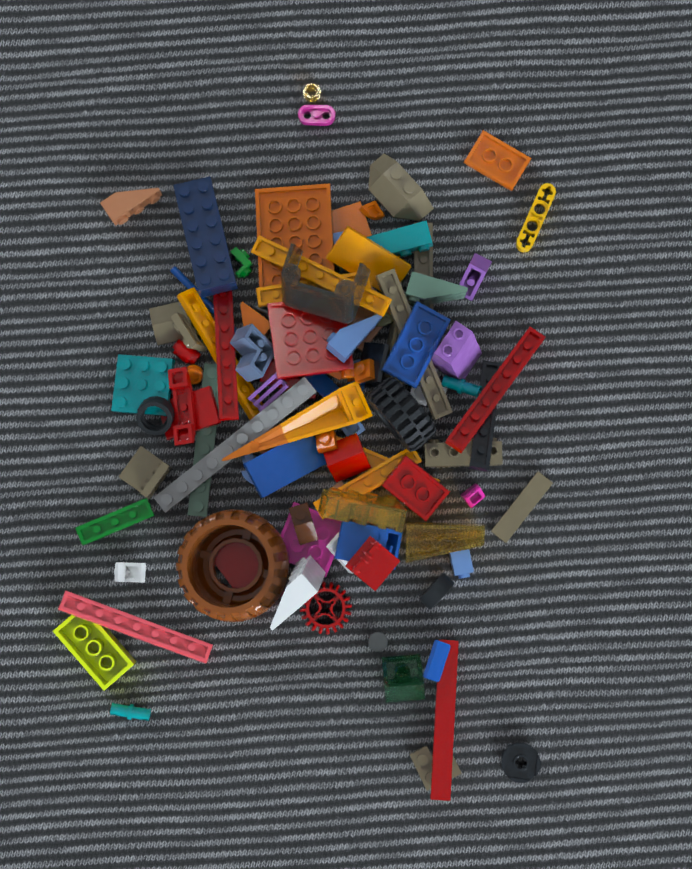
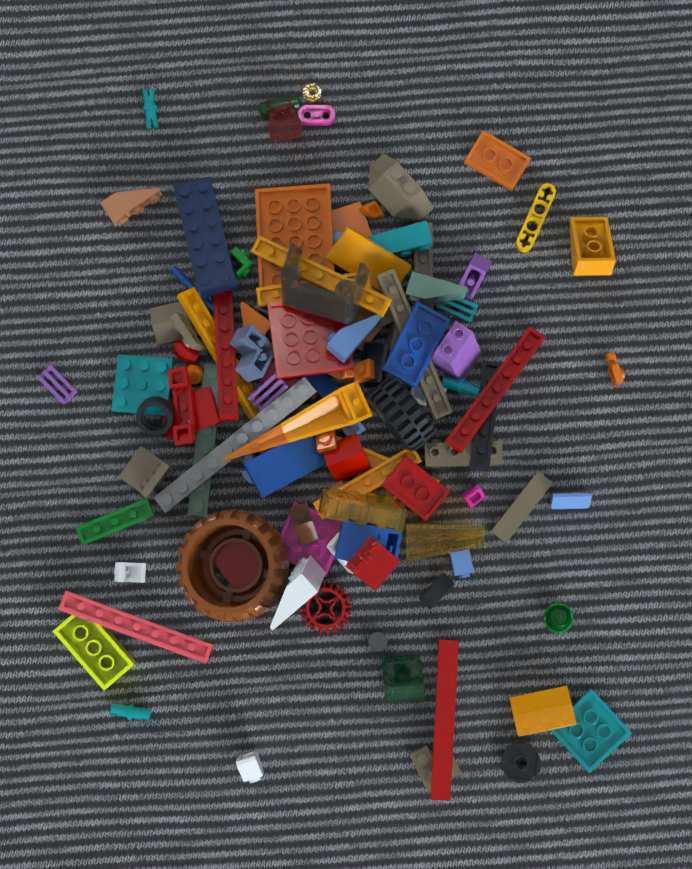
blue slope [423,640,451,682] -> none
none -> medium lavender tile [37,364,78,405]
none -> teal pin [142,89,158,129]
none -> white slope [236,751,264,783]
none -> clear red piece [258,94,303,143]
none -> teal tile [436,299,479,323]
none -> light orange slope [510,686,576,737]
none -> green hair [544,603,573,633]
none -> medium blue slope [550,493,592,509]
none -> teal plate [550,688,632,773]
none -> light orange slope [570,217,616,276]
none -> orange plate [605,352,625,386]

